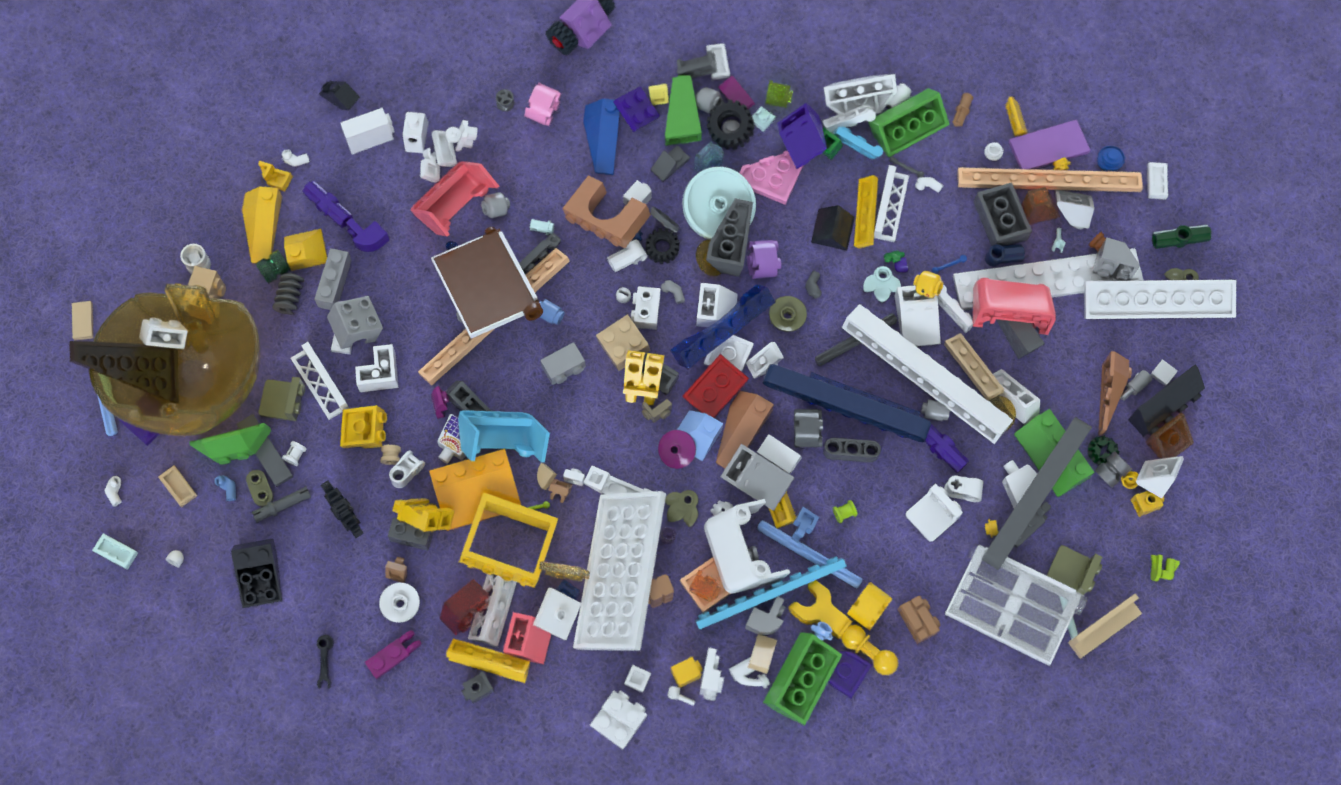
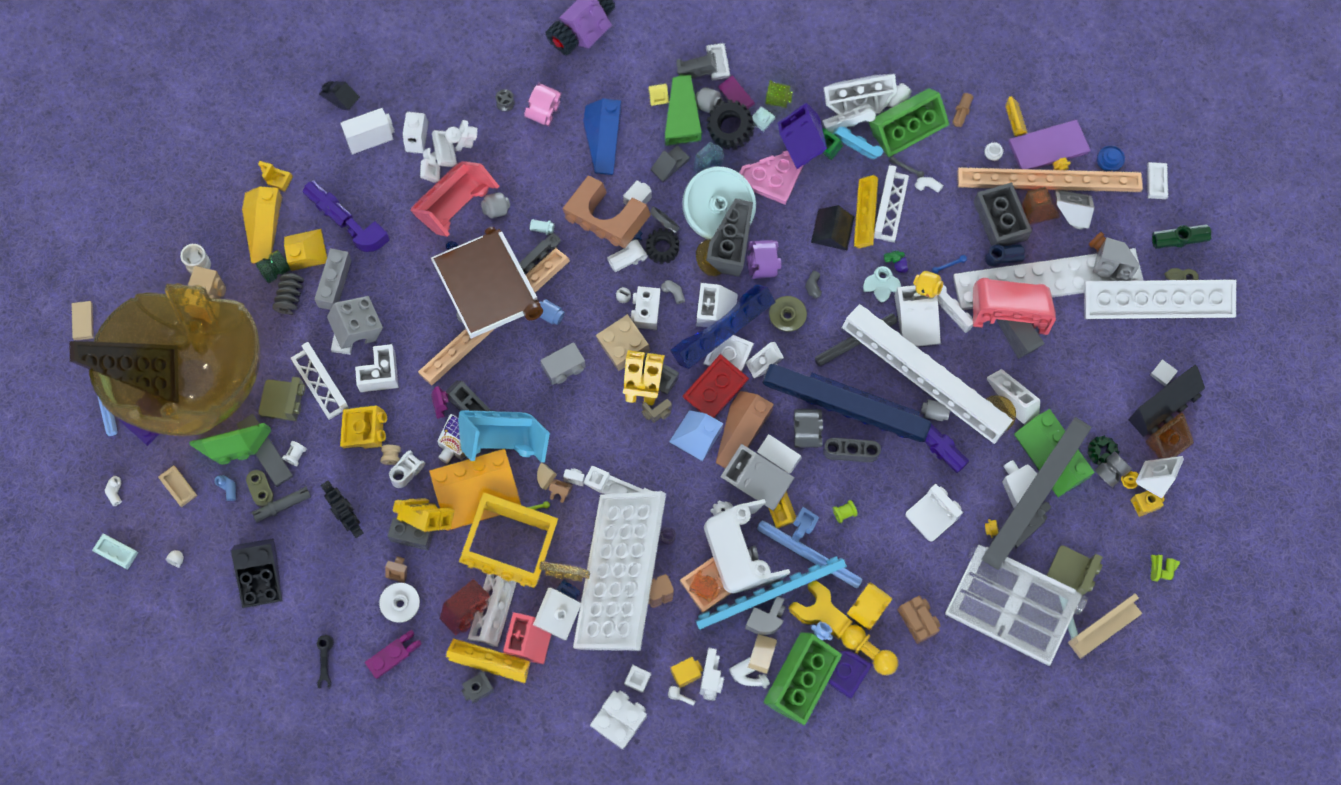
white brick [139,318,188,349] -> none
white arm [282,150,310,167] -> none
dark purple plate [613,86,660,132] -> none
magenta dish [658,430,696,469] -> none
olive plate [665,490,699,527] -> none
white plate [722,120,740,133] -> none
tan plate [944,333,1004,401] -> none
white piece [944,476,983,502] -> none
light aqua hand [1052,228,1065,253] -> none
nougat wedge [1098,351,1132,436] -> none
light grey piece [1120,370,1152,401] -> none

